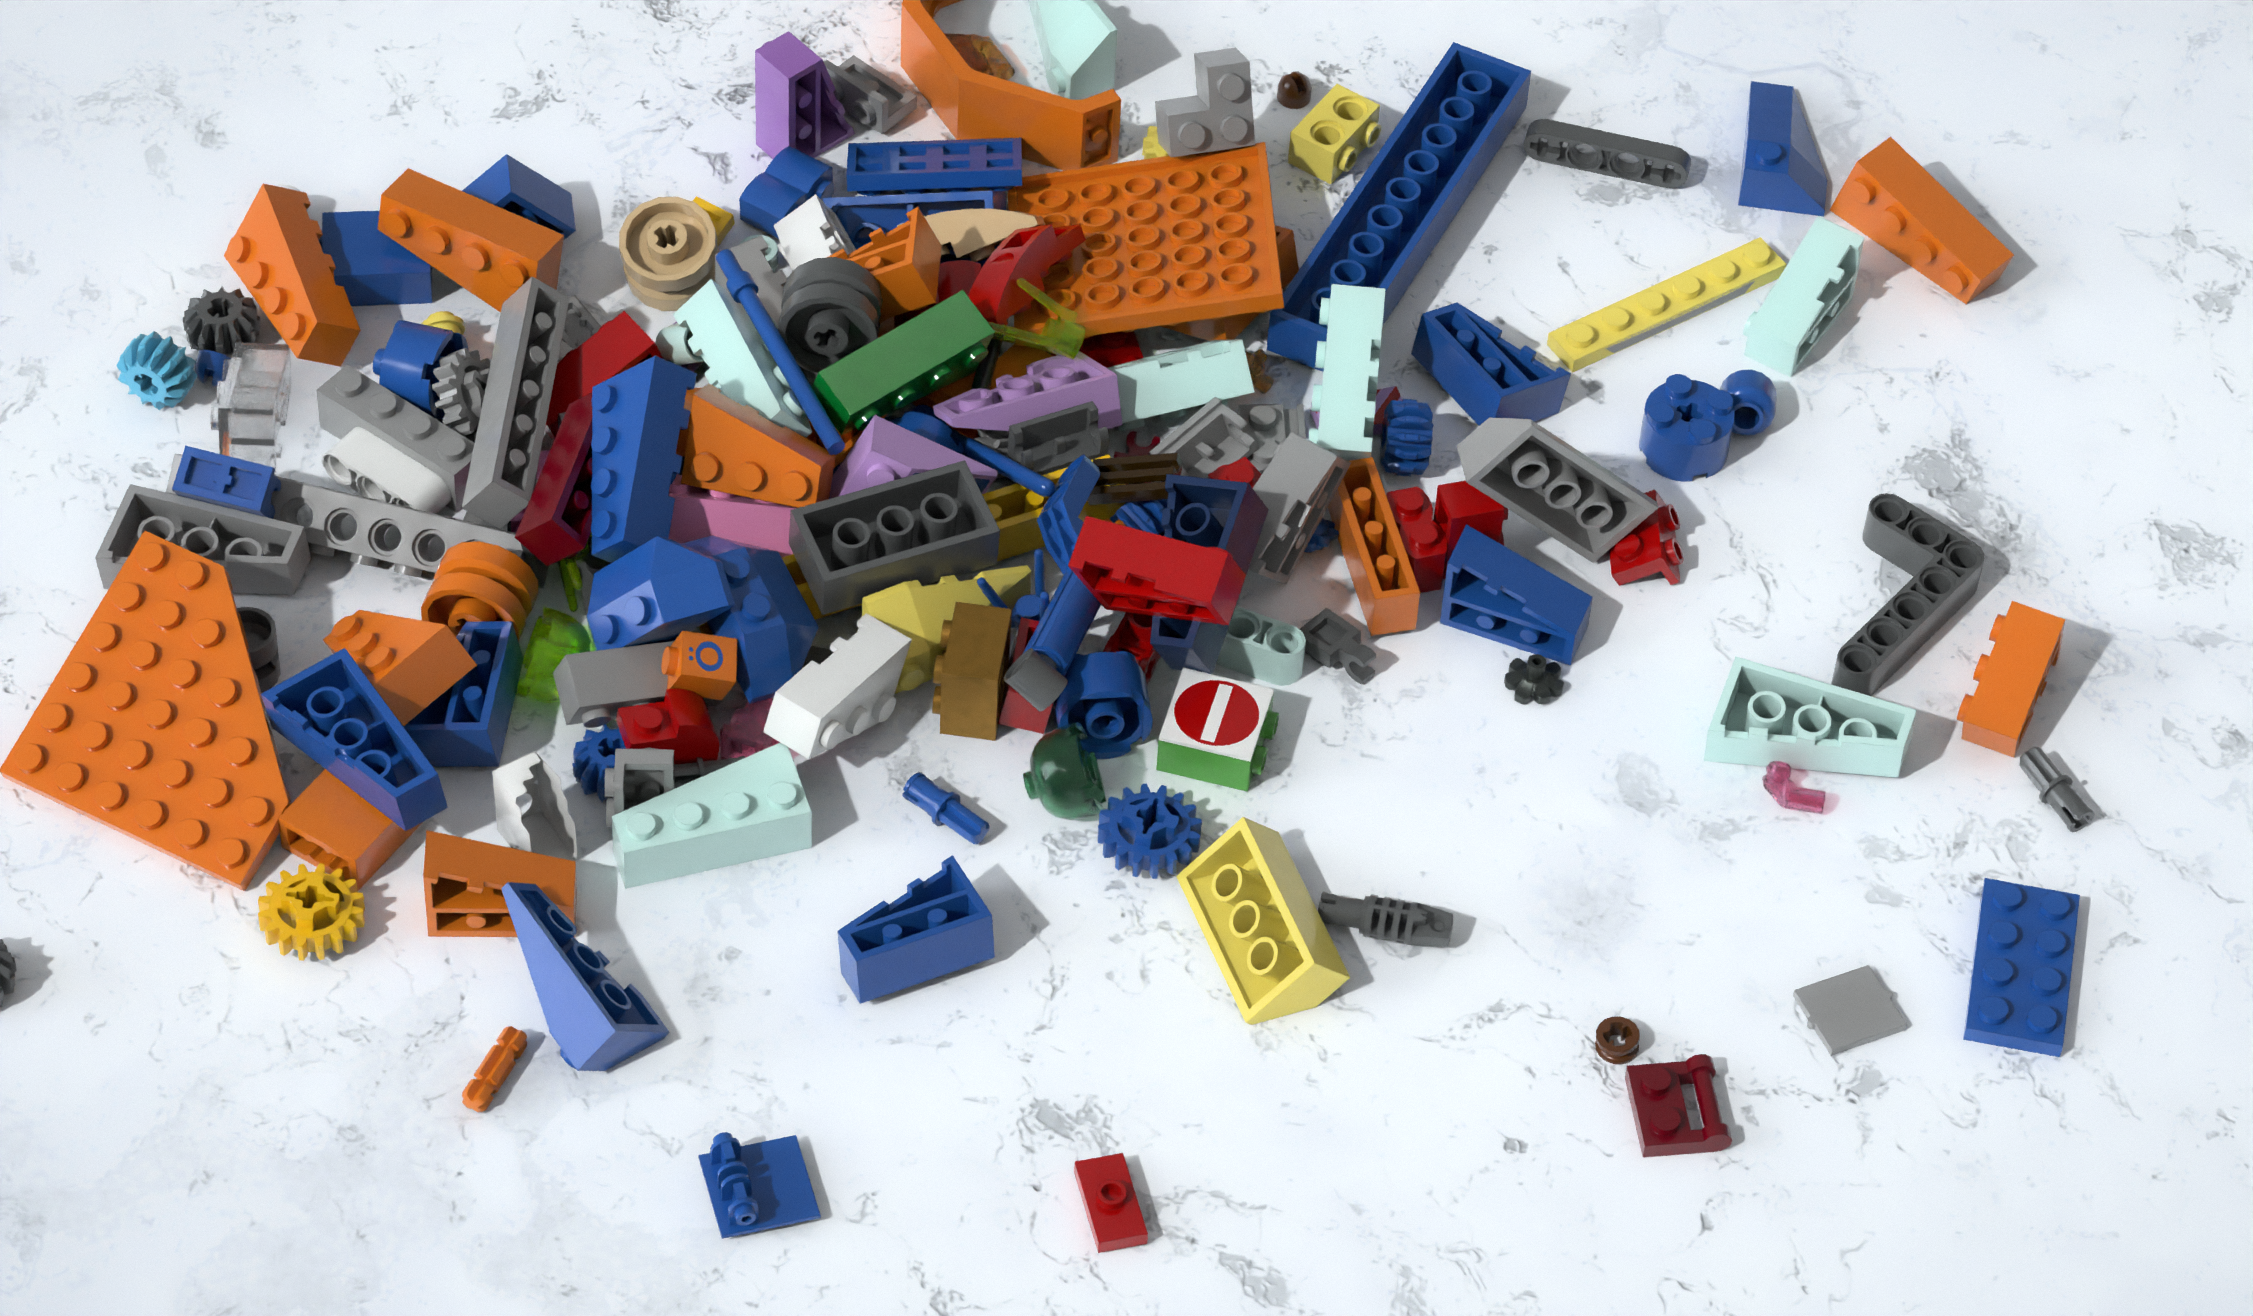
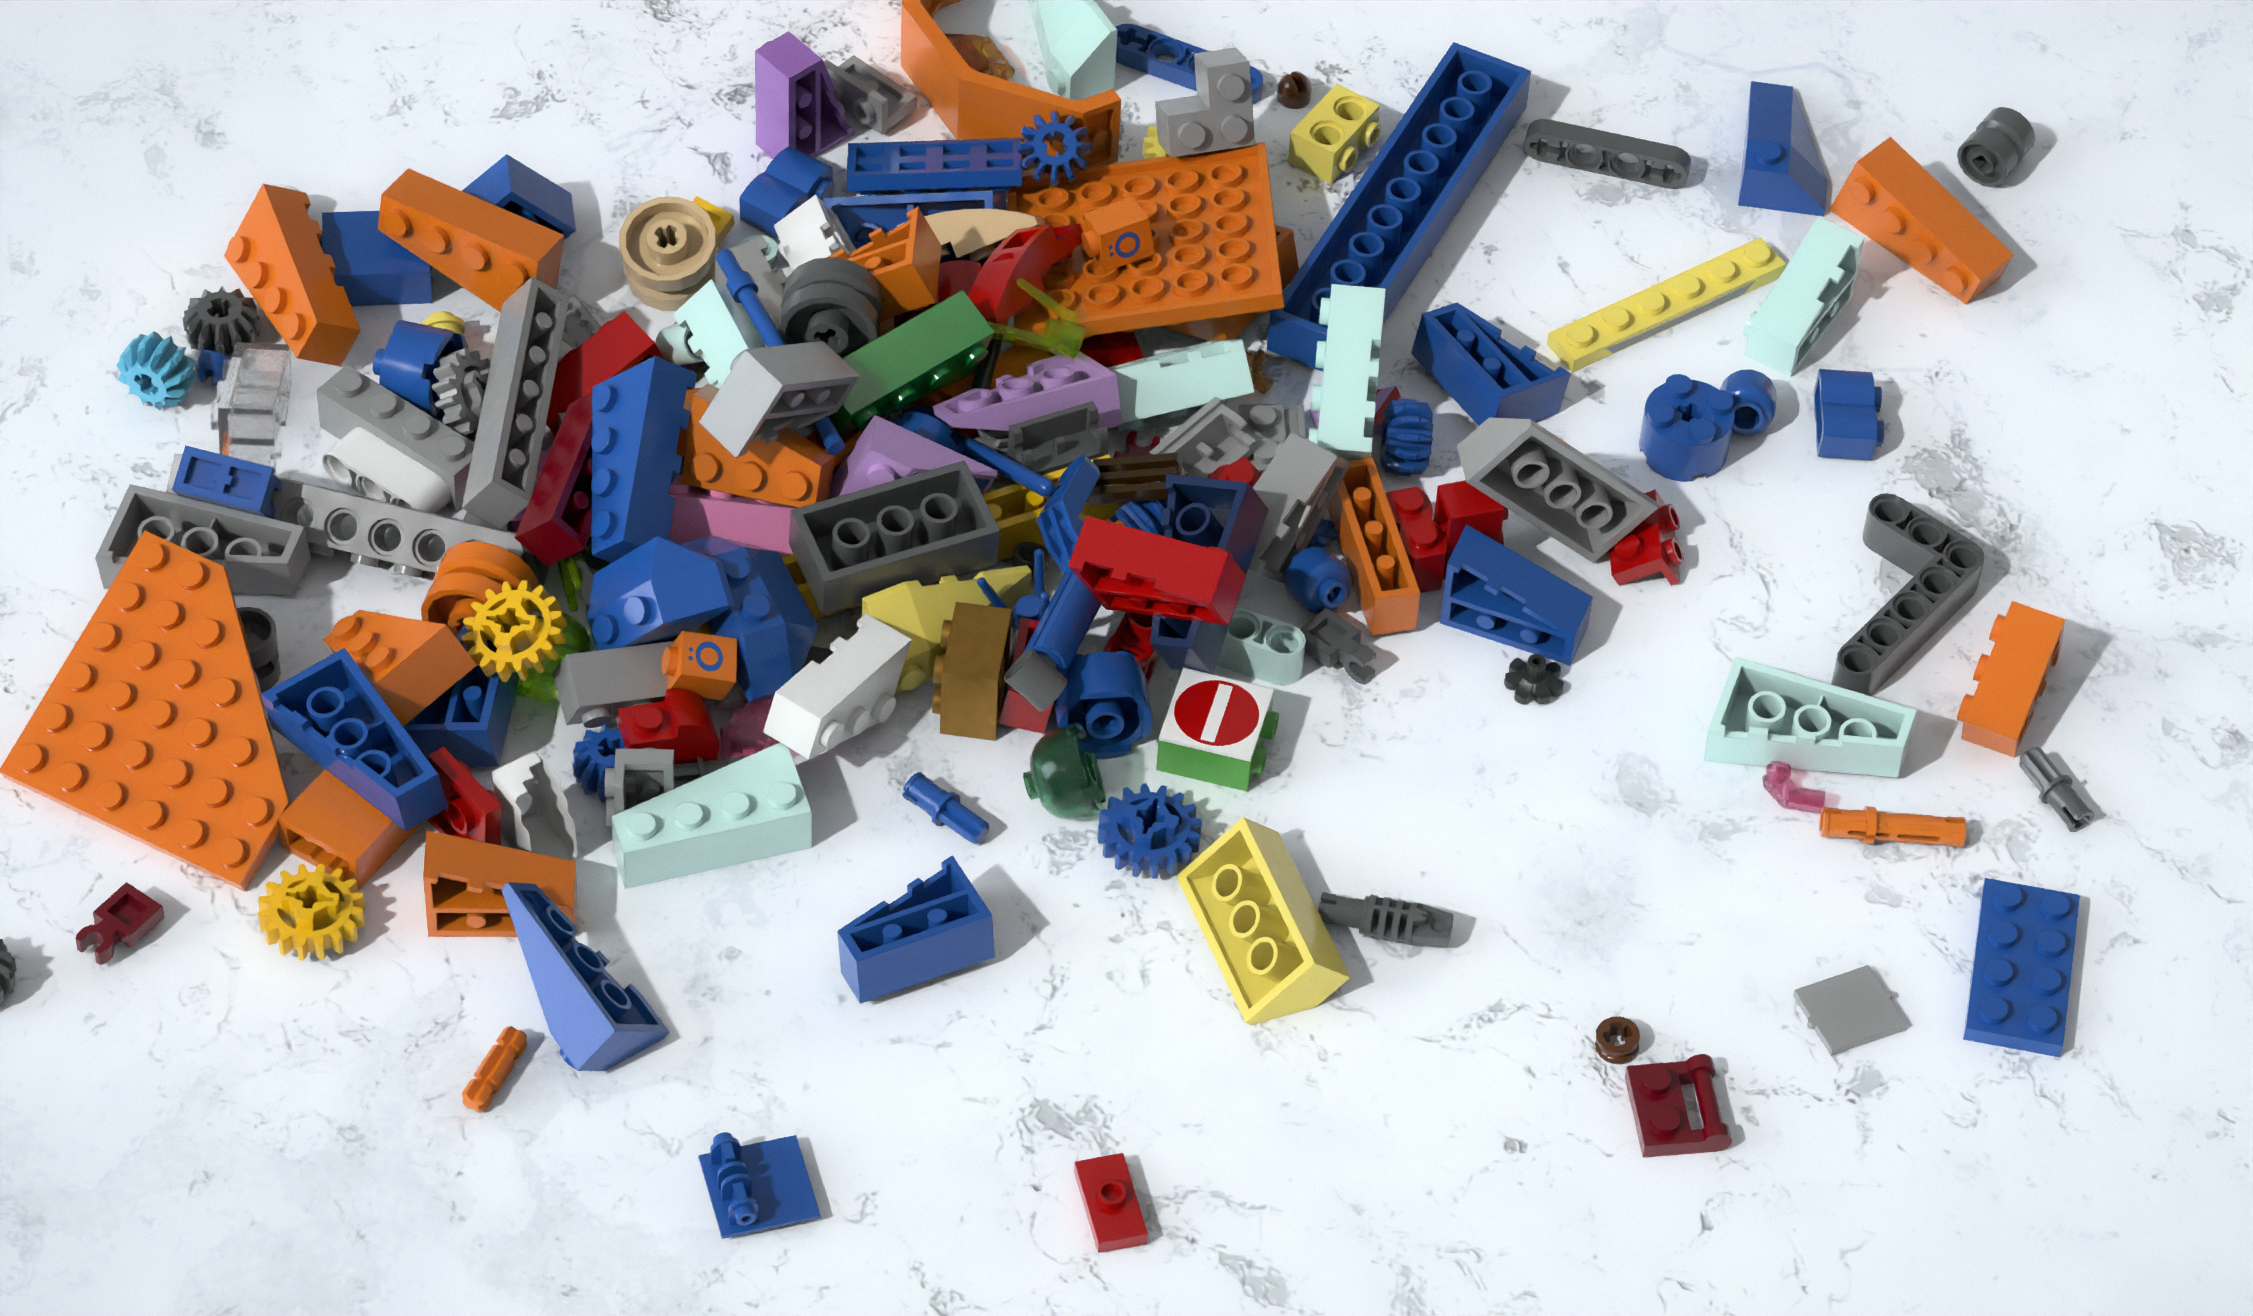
none -> dark red plate [75,882,164,965]
none -> red plate [427,747,503,846]
none -> yellow gear [462,580,568,682]
none -> light grey wedge [699,341,860,458]
none -> dark grey hinge [1012,542,1050,582]
none -> blue gear [1017,111,1092,186]
none -> orange brick [1081,196,1155,272]
none -> blue beam [1115,24,1263,105]
none -> blue head [1284,547,1352,614]
none -> blue brick [1814,369,1884,460]
none -> orange pin [1819,806,1966,848]
none -> dark grey wheel [1957,107,2035,187]

